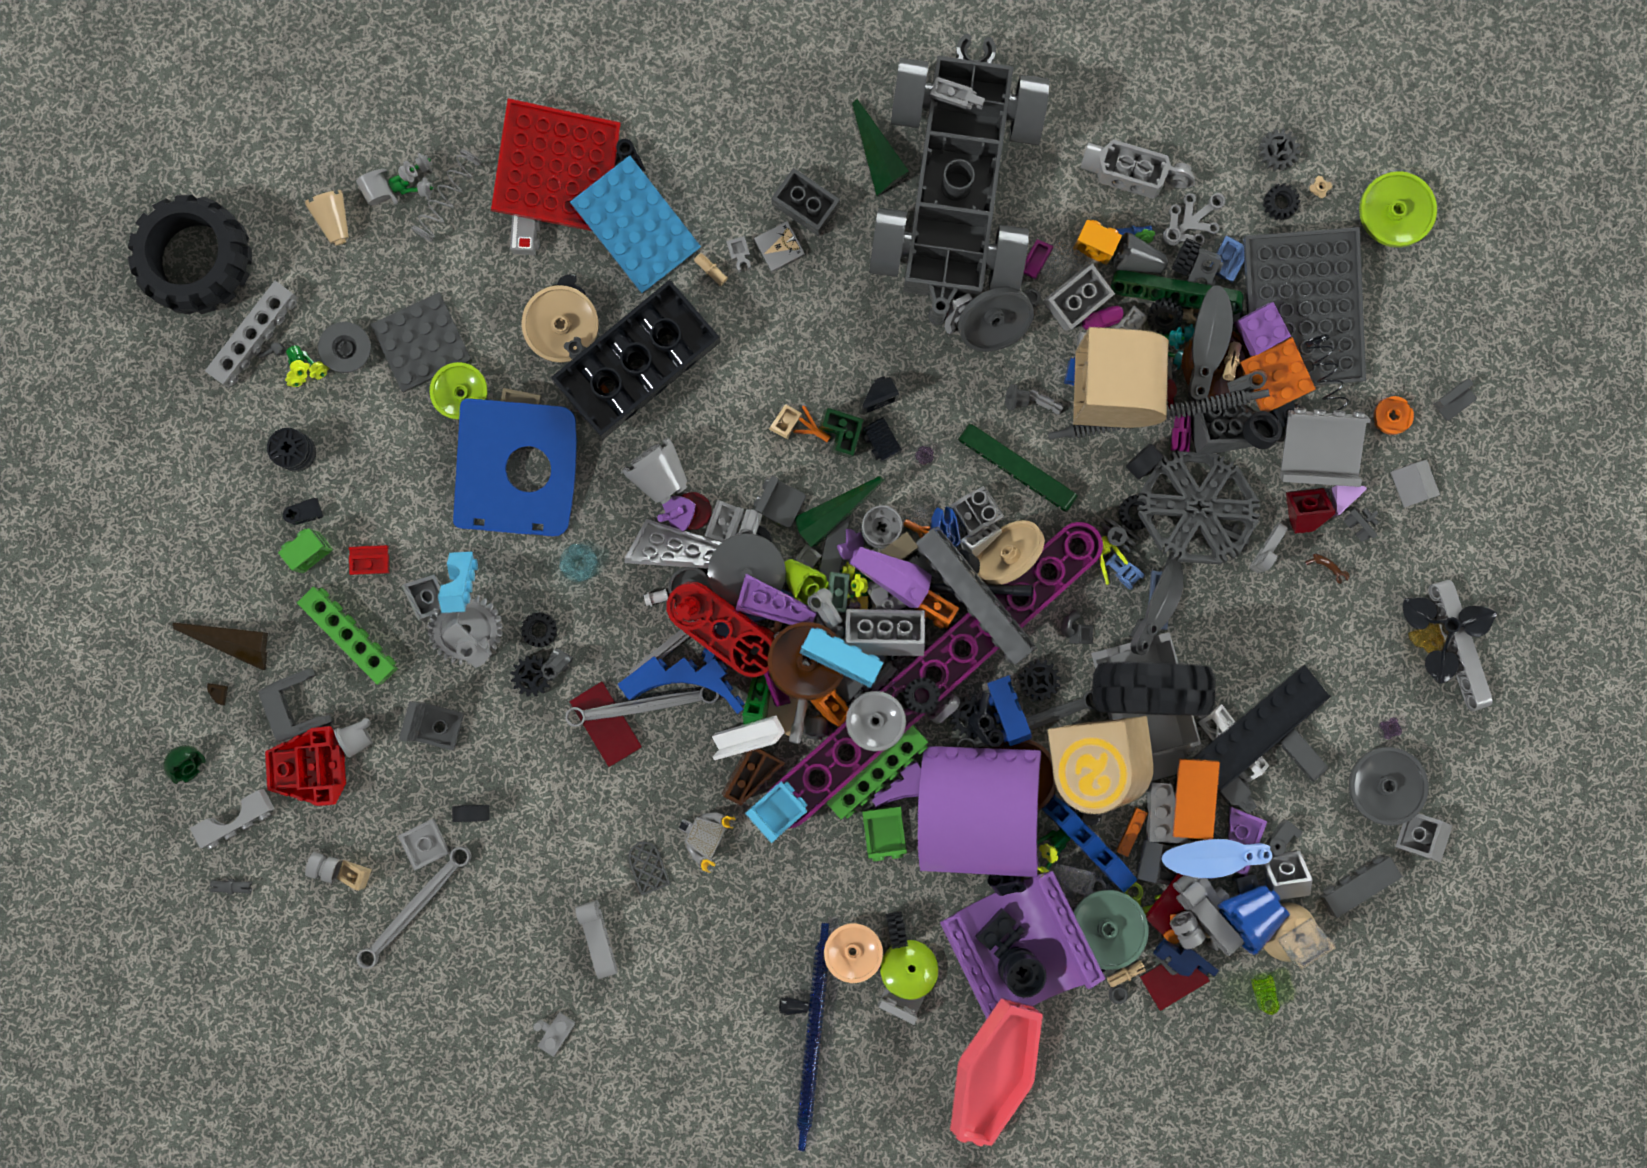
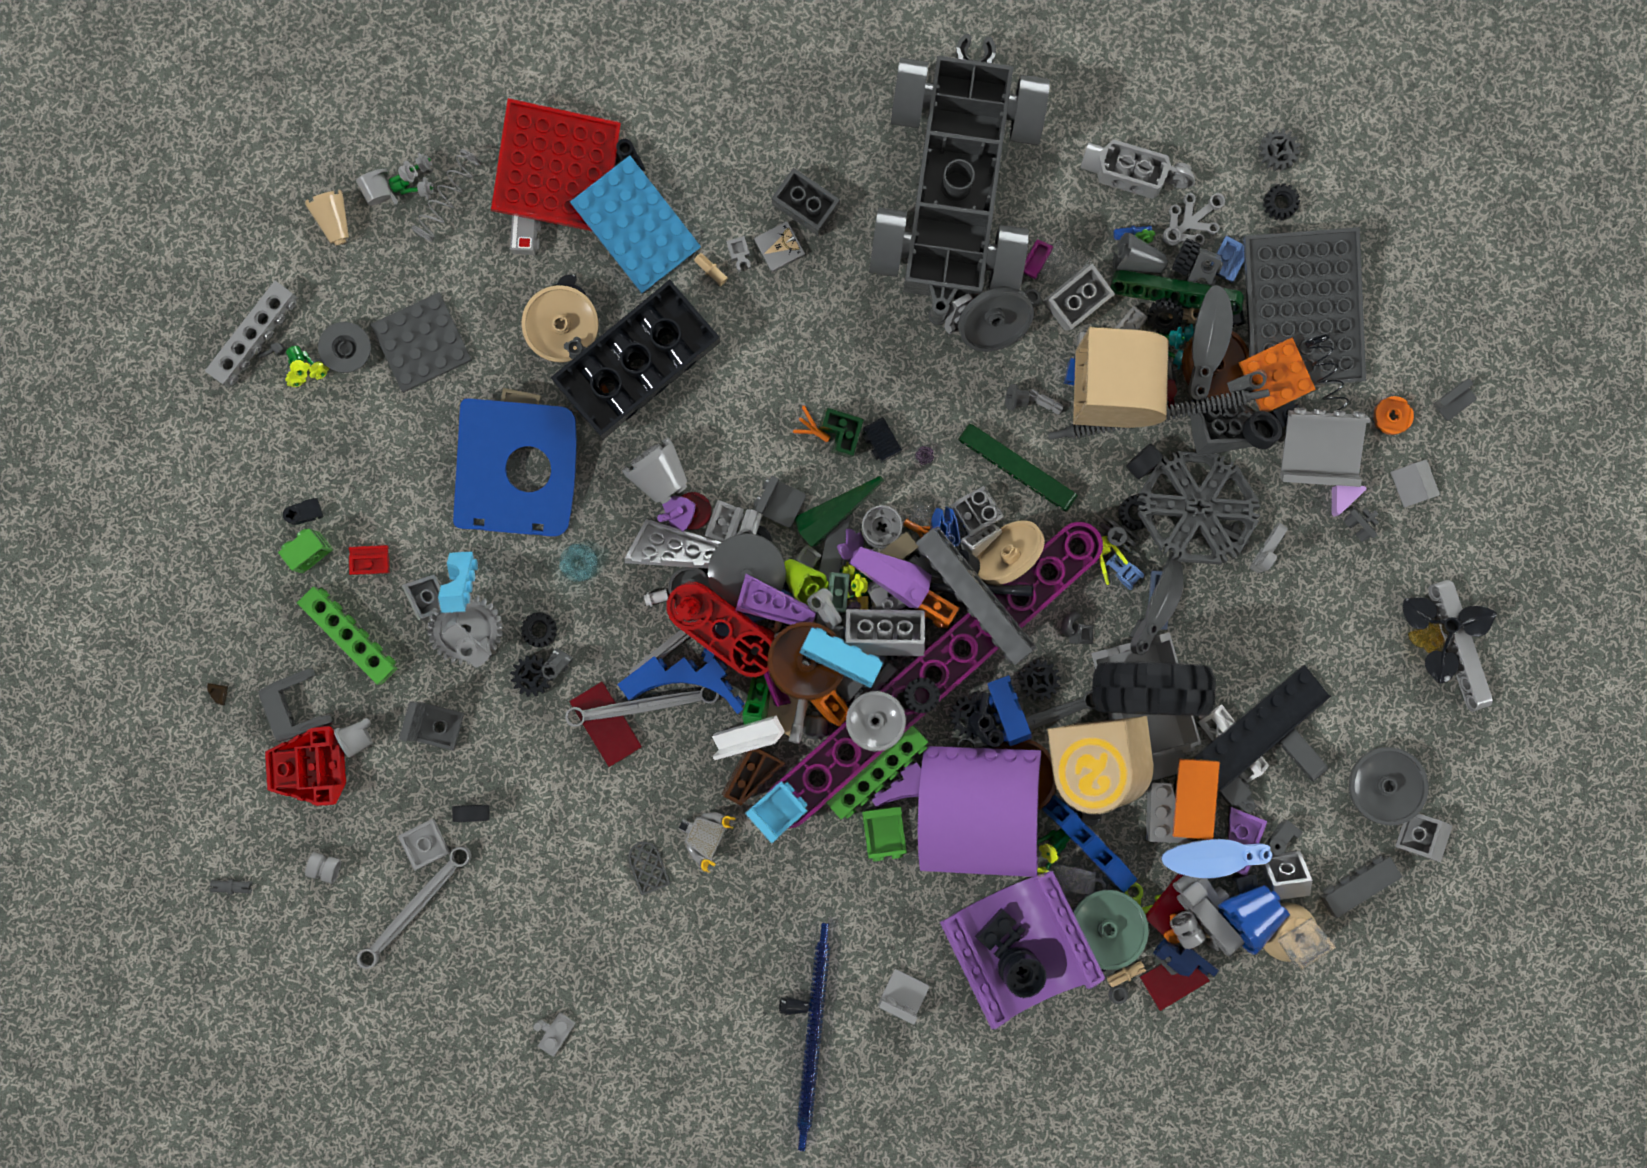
black tyre [128,194,252,315] -> none
dark green cylinder [163,745,206,784] -> none
dark brown wedge [173,623,268,670] -> none
light grey arch [190,789,275,849] -> none
black wheel [267,428,316,472] -> none
tan slope [337,860,372,891] -> none
lime dish [429,362,488,420] -> none
light grey beam [575,900,618,979] -> none
tan slope [769,404,802,439] -> none
light nougat dish [824,923,883,983] -> none
dark green wedge [852,99,909,197] -> none
black slope [861,376,900,415] -> none
lime dish [880,940,938,1000] -> none
black tyre [886,911,908,949] -> none
light grey beam [928,693,960,724] -> none
light grey hinge [930,77,985,110] -> none
coral container [950,998,1043,1146] -> none
black piece [987,875,1026,896] -> none
light orange brick [1072,220,1122,265] -> none
magenta arm [1082,306,1124,330] -> none
orange piece [1115,807,1148,857] -> none
dark grey slope [1137,840,1178,885] -> none
magenta arm [1170,413,1192,452] -> none
tan pin [1222,342,1242,381] -> none
medium lavender brick [1234,302,1291,356] -> none
clear neon green piece [1251,975,1280,1015] -> none
dark red slope [1286,488,1335,534] -> none
reddish brown piece [1305,554,1350,584] -> none
tan plate [1309,176,1332,198] -> none
lime dish [1359,171,1437,248] -> none
clear purple plate [1379,717,1402,740] -> none

